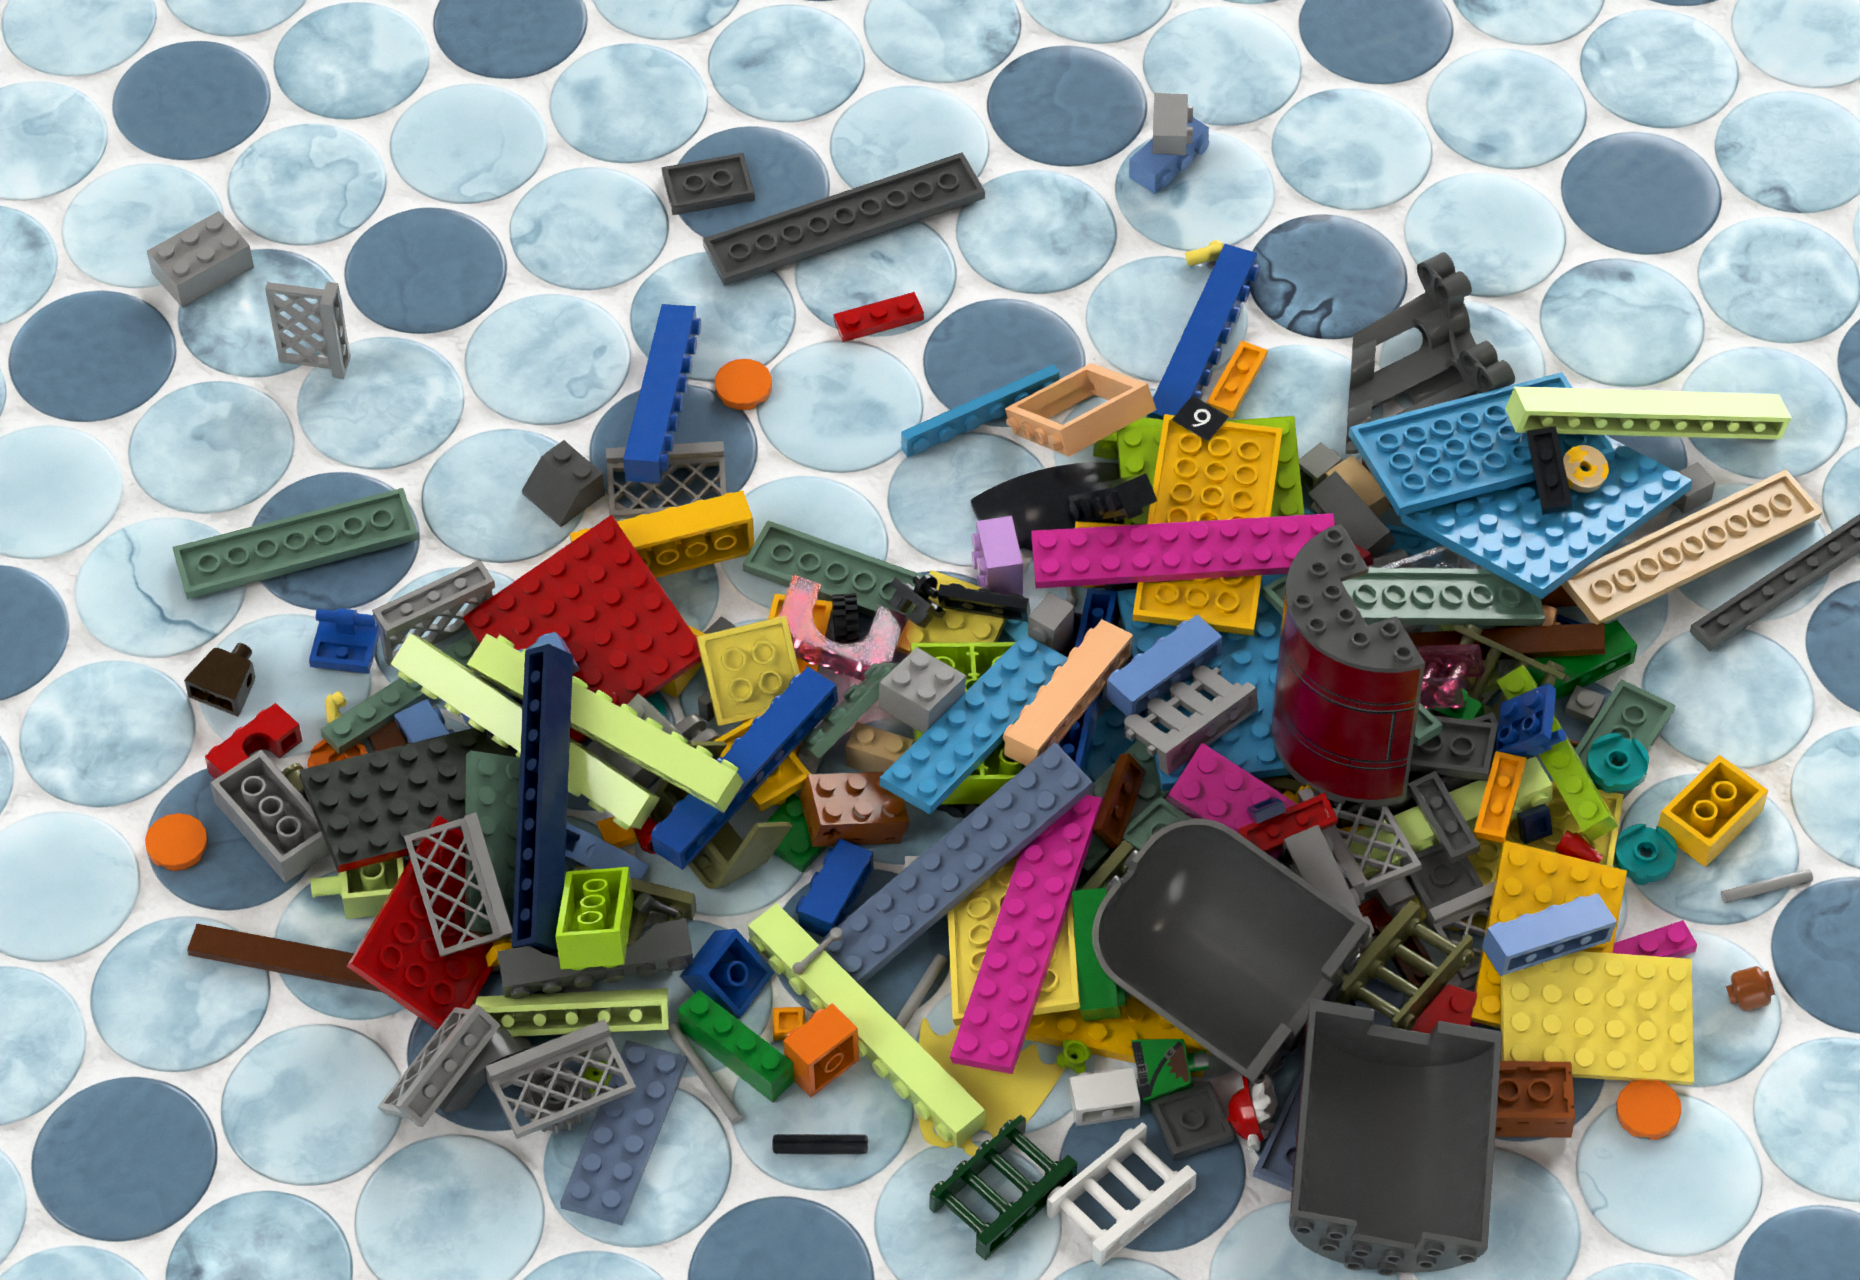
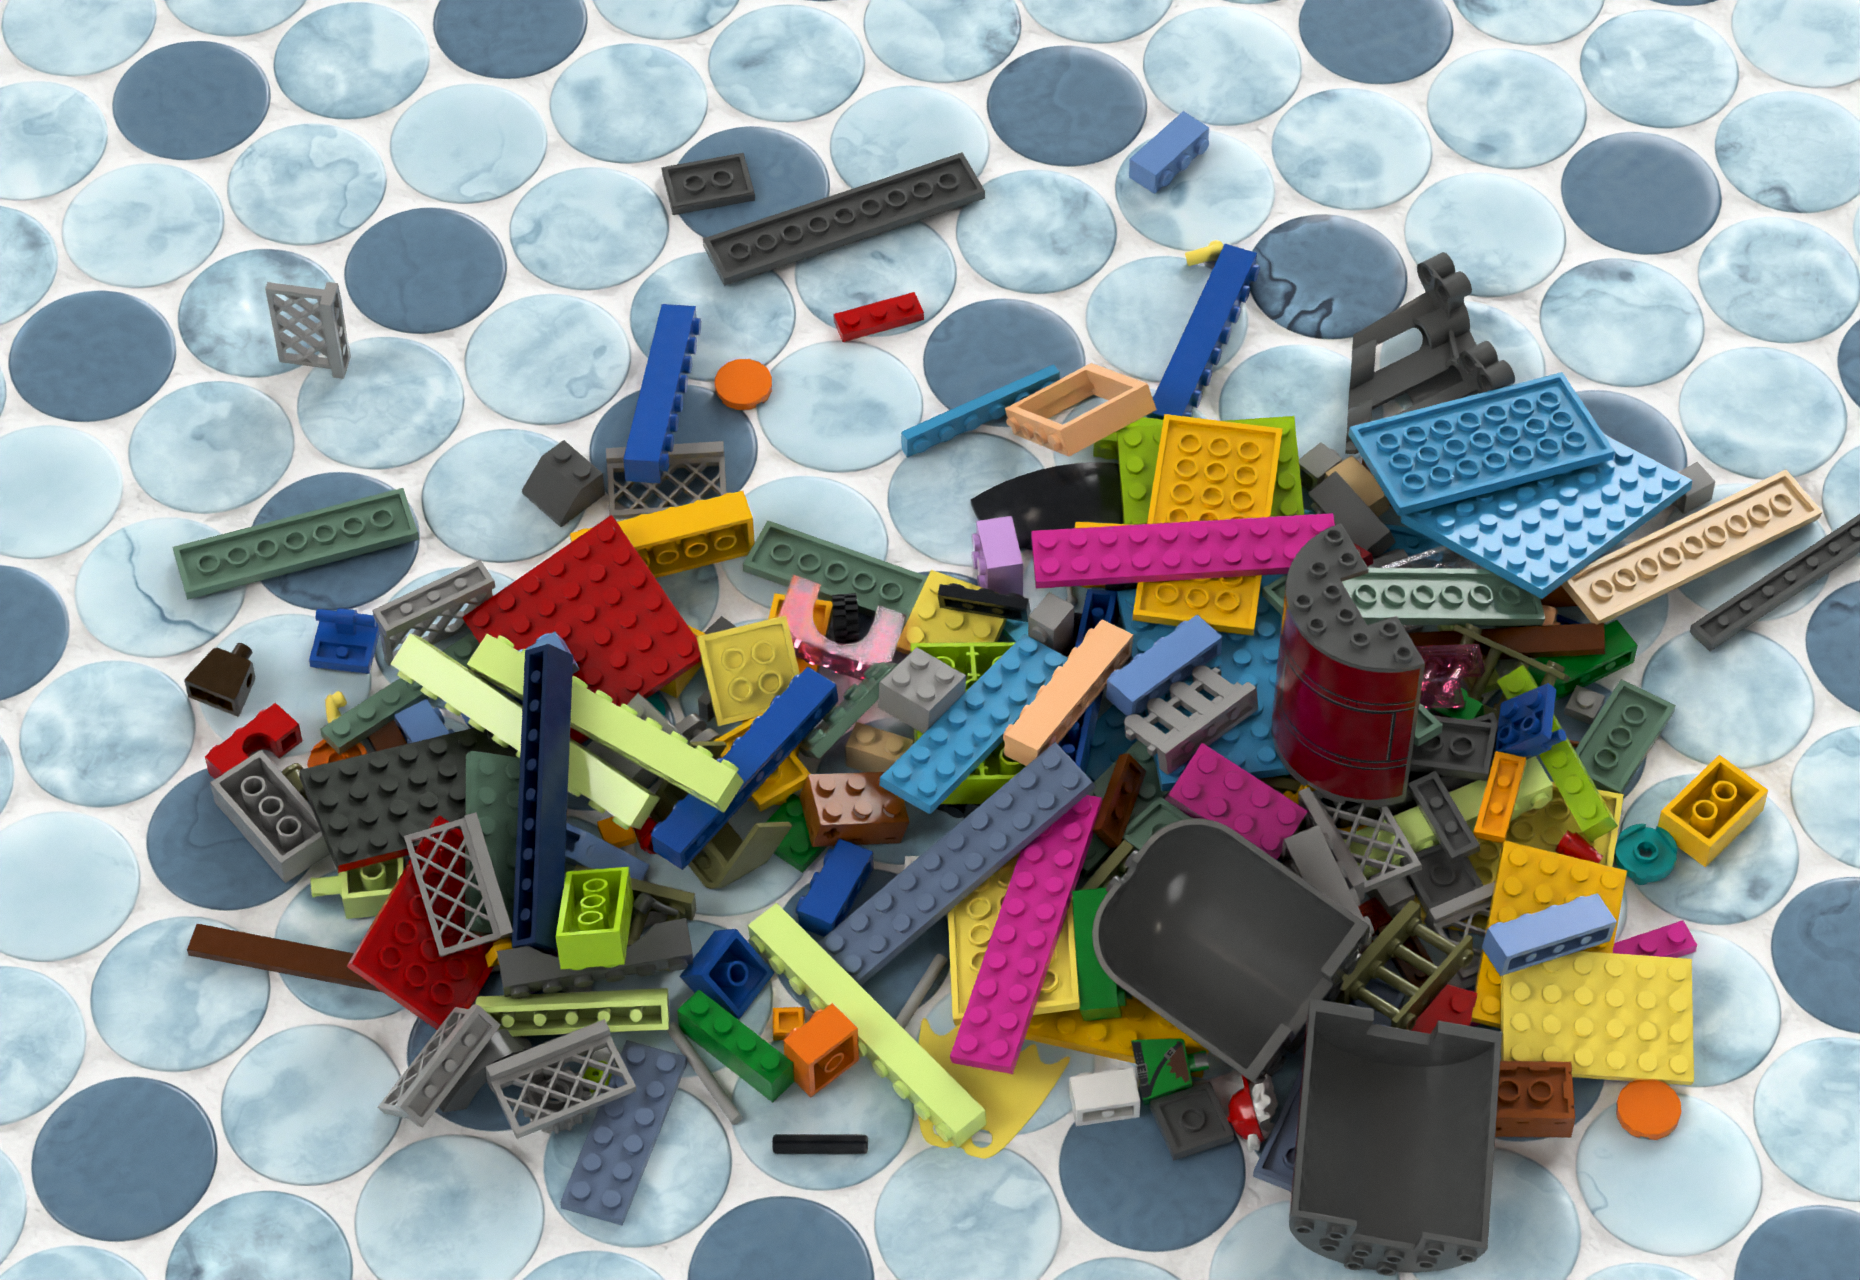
orange tile [145,813,208,871] -> none
light grey brick [147,211,254,307] -> none
light grey hinge [792,927,842,974] -> none
black hips [889,574,946,628] -> none
dark green fence [929,1115,1078,1260] -> none
white fence [1047,1122,1197,1267] -> none
lime plate [1056,1039,1092,1074] -> none
black brick [1068,473,1157,523] -> none
light grey brick [1152,93,1193,155] -> none
black sticker [1172,396,1229,441] -> none
light orange plate [1206,340,1268,419] -> none
red plate [1238,793,1338,853] -> none
dark blue tile [1247,796,1287,824] -> none
yellowish green brick [1505,387,1791,439] -> none
dark blue tile [1517,804,1553,844] -> none
black plate [1526,426,1572,515] -> none
tan piece [1563,445,1609,493] -> none
teal plate [1586,733,1649,793] -> none
light grey bar [1721,869,1813,903] -> none
dark orange head [1726,966,1776,1012] -> none

